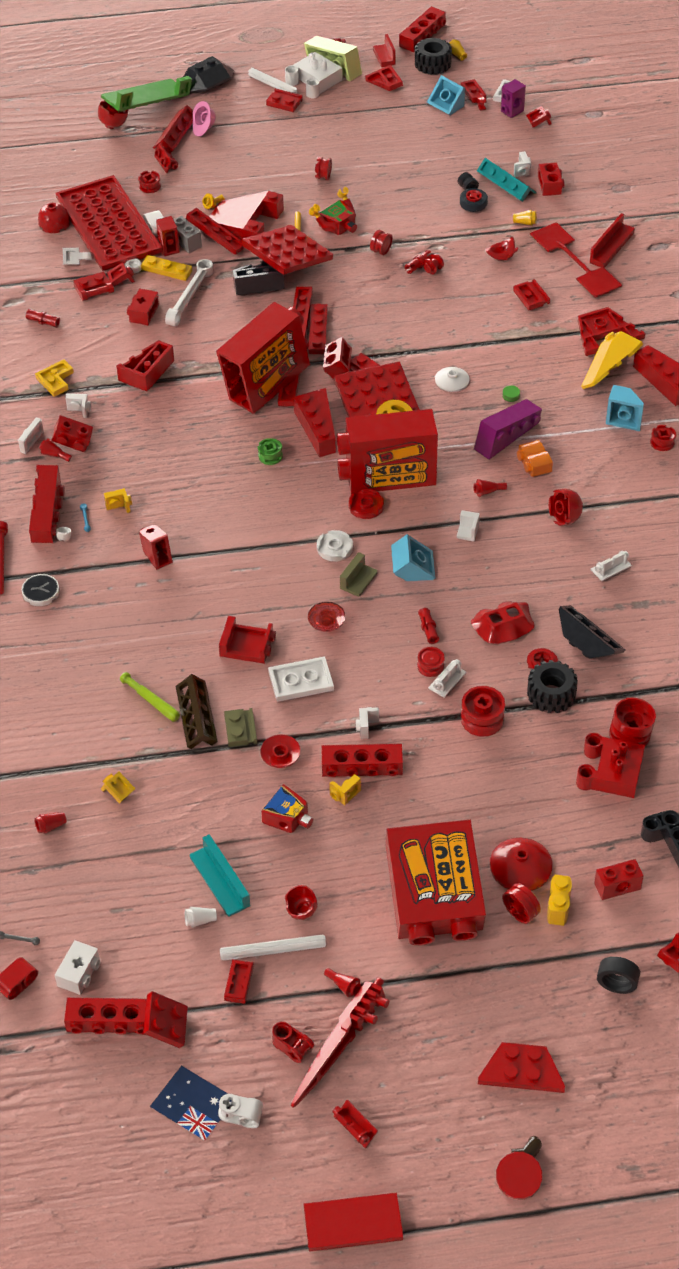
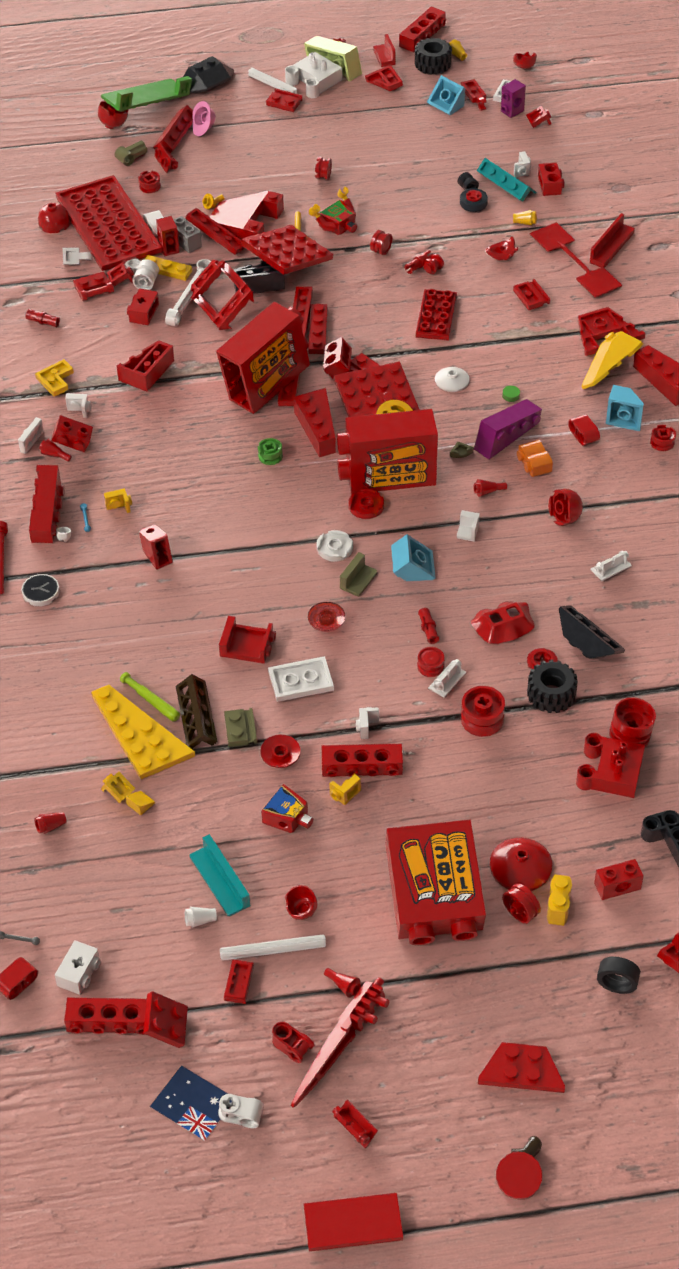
none -> yellow wing [91,685,195,780]
none -> olive piece [115,140,147,166]
none -> yellow slope [126,791,155,816]
none -> white wheel [133,259,159,290]
none -> red wedge [190,260,254,330]
none -> red tile [415,289,457,341]
none -> olive tile [450,441,474,458]
none -> red hair [513,52,537,69]
none -> red beam [568,414,600,446]

